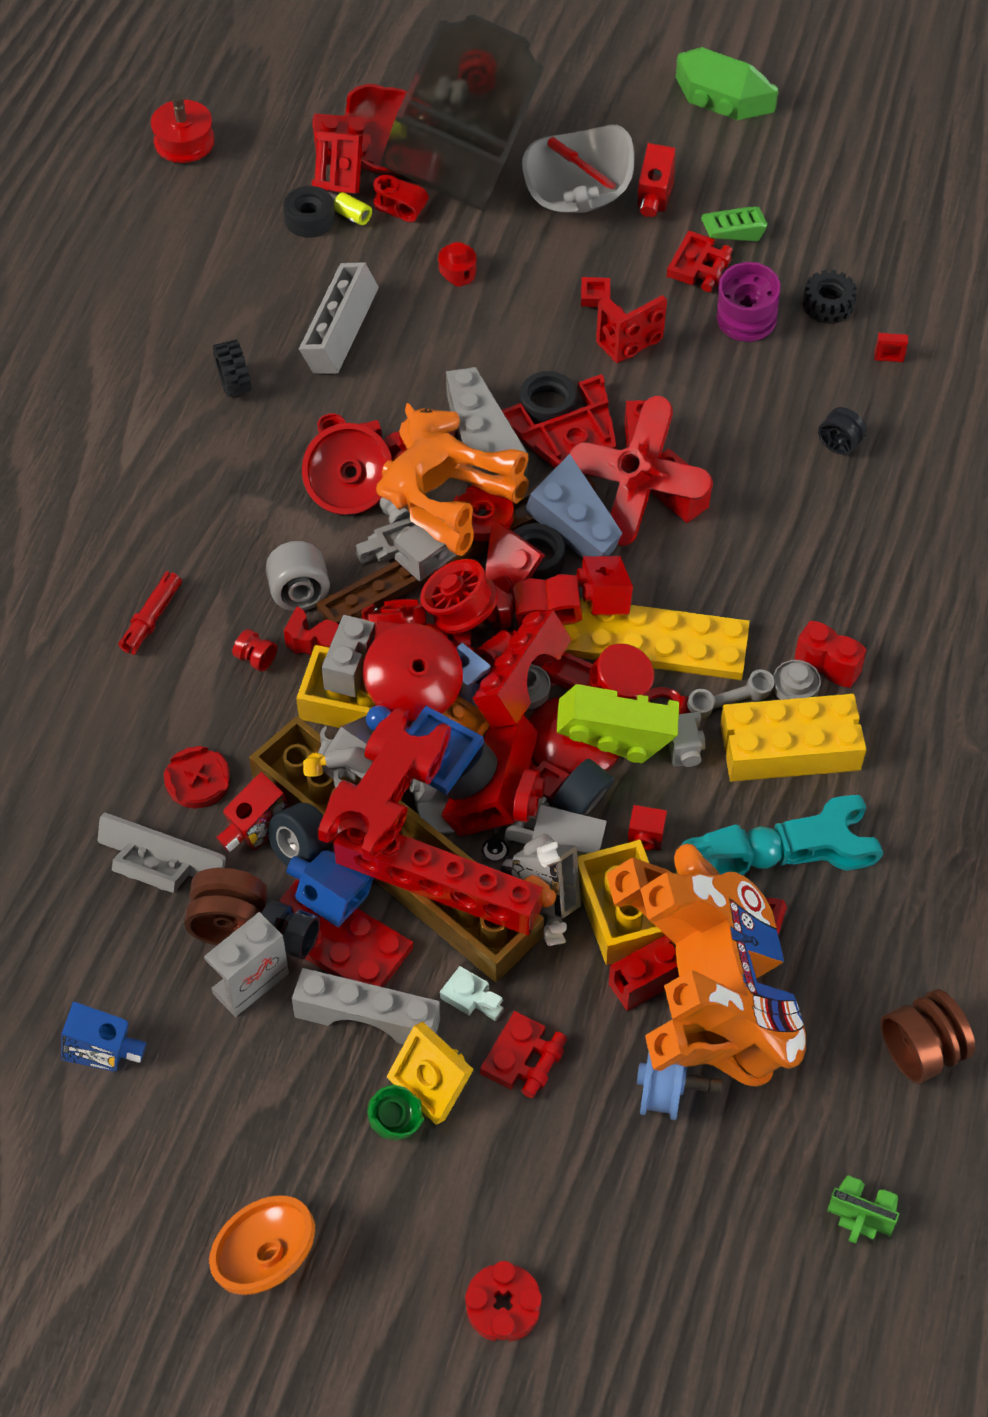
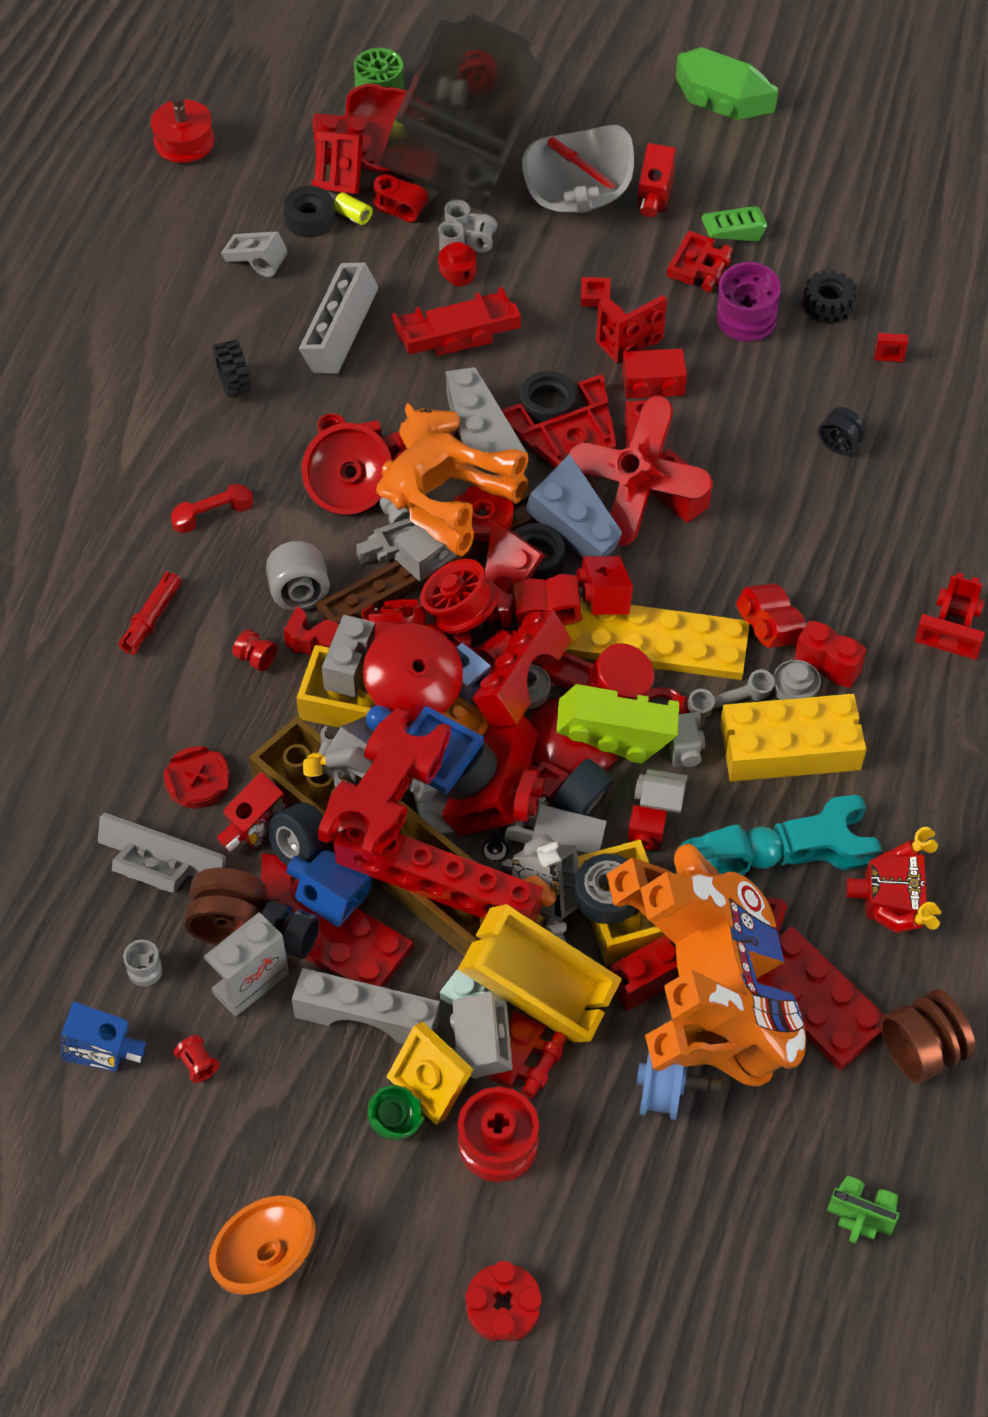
none -> light grey wheel [123,939,163,987]
none -> red bar [171,484,254,533]
none -> red bush [173,1035,219,1083]
none -> light grey plate [221,232,288,277]
none -> red piece [261,853,292,901]
none -> bright green wheel [354,48,404,90]
none -> red bracket [392,287,521,356]
none -> light grey piece [439,200,498,253]
none -> light grey brick [450,991,513,1078]
none -> yellow piece [458,904,622,1043]
none -> red wheel [458,1086,539,1183]
none -> black wheel [575,853,637,924]
none -> red brick [622,348,687,399]
none -> light grey brick [634,769,688,813]
none -> red brick [736,583,807,648]
none -> red plate [756,926,884,1070]
none -> red torso [846,827,941,933]
none -> red tile [914,573,985,660]

